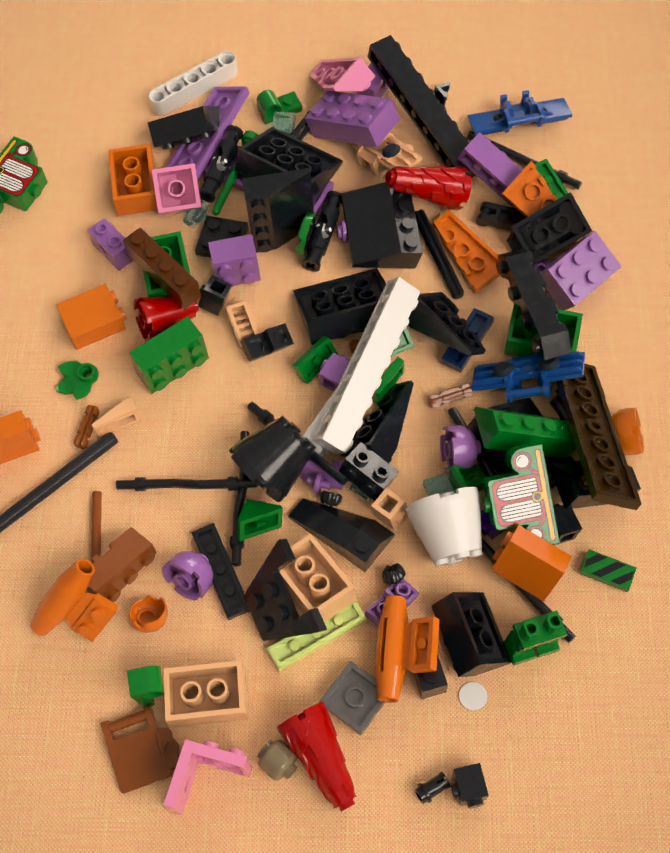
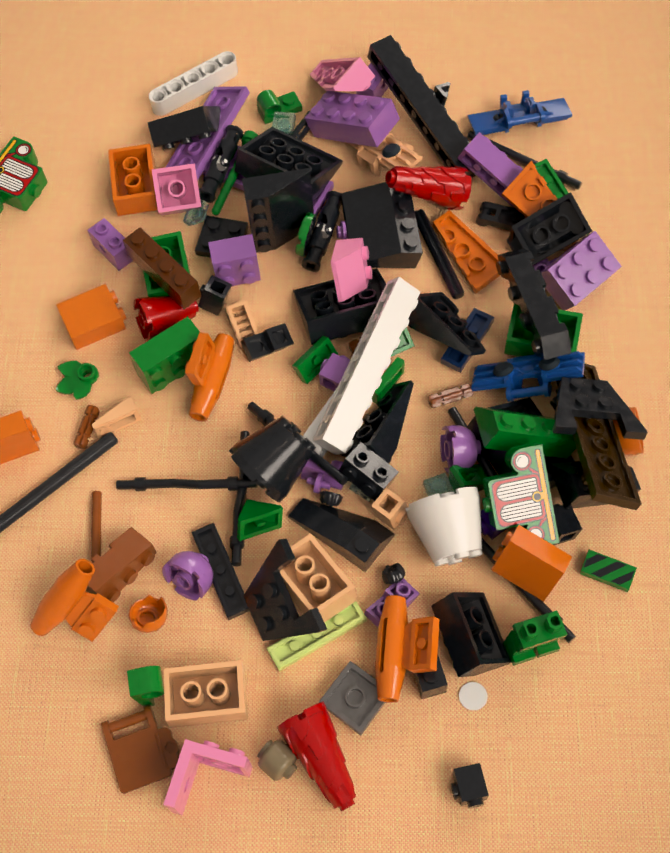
black pin [414,772,451,804] -> none
none -> orange plate [185,332,234,422]
none -> bright pink slope [331,238,372,302]
none -> black wing [552,377,648,440]

